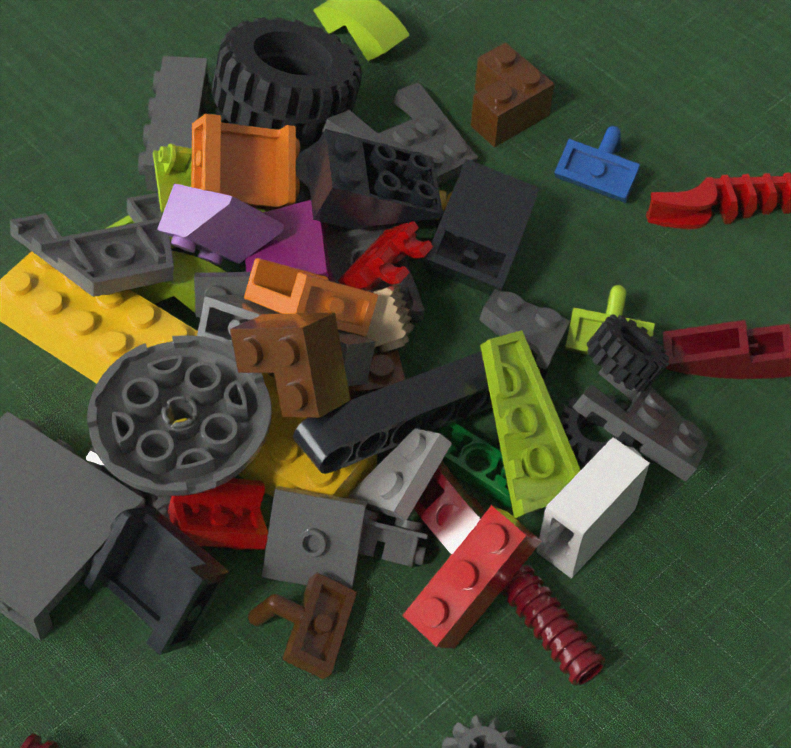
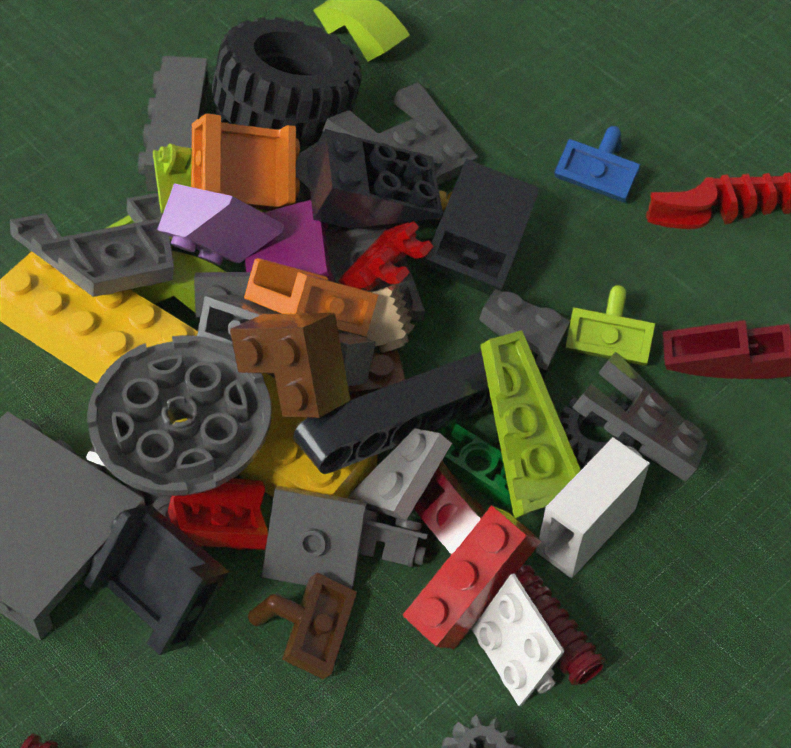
reddish brown brick [471,42,554,148] -> none
black tyre [587,314,669,392] -> none
none -> white hinge [472,574,565,706]

